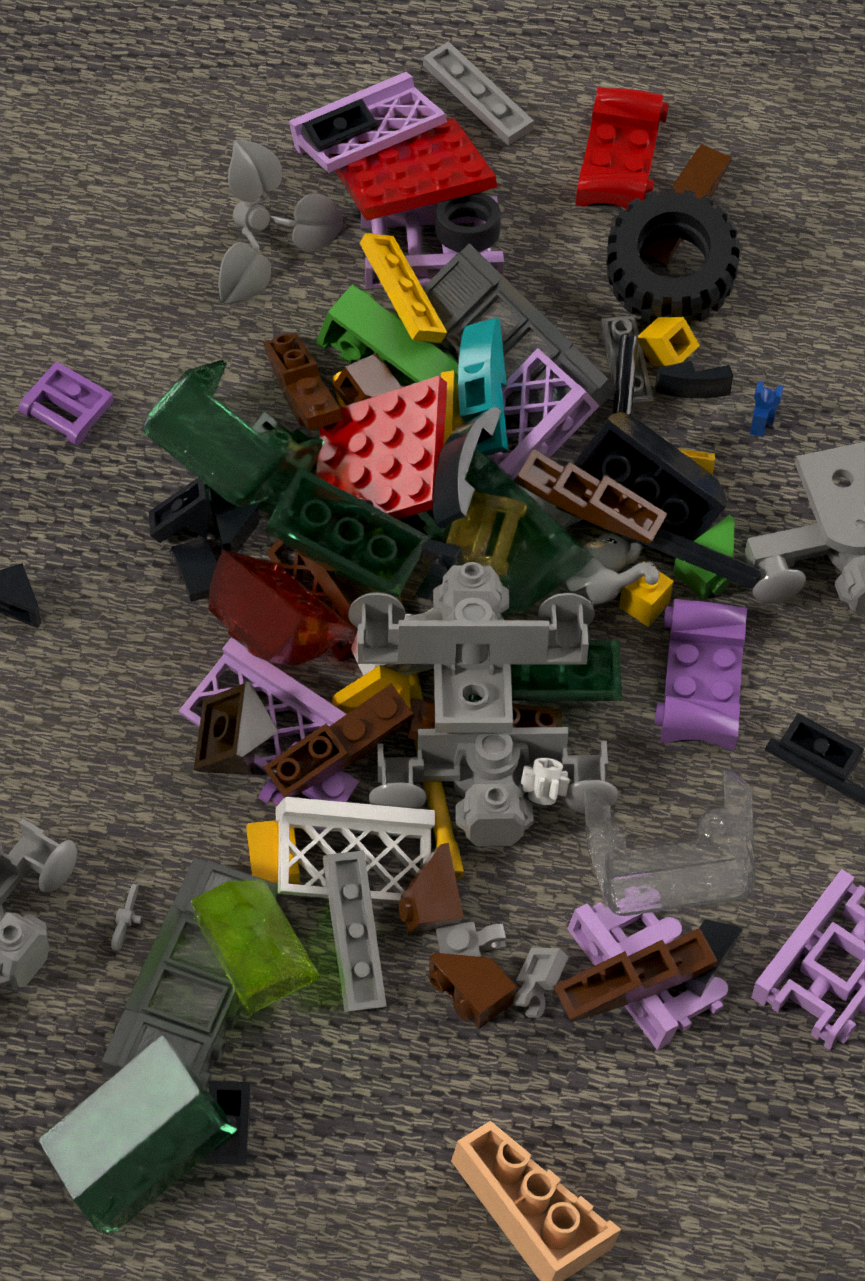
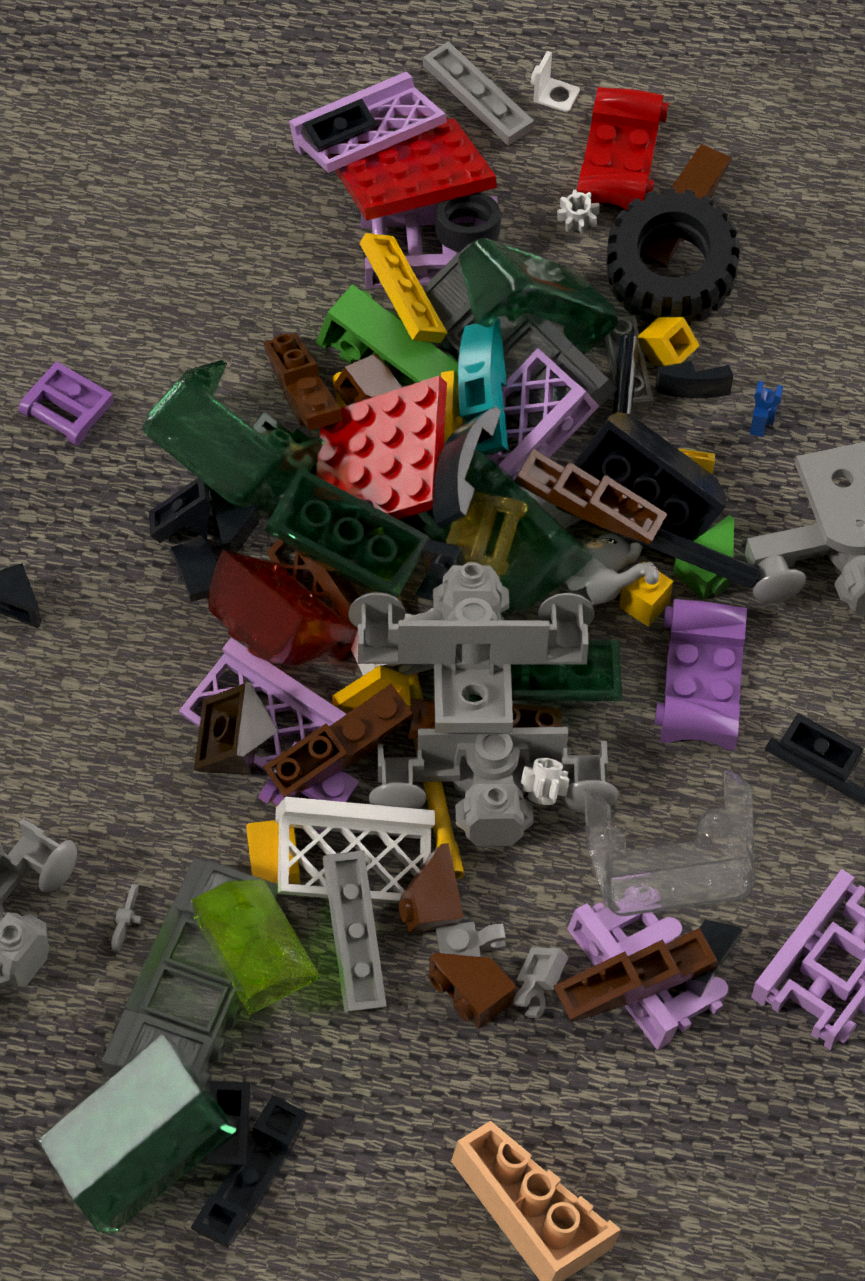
light grey plant [218,140,343,303] -> none
none -> black slope [191,1095,308,1248]
none -> clear green windscreen [458,238,619,354]
none -> white bracket [530,51,580,112]
none -> white gear [557,190,599,234]

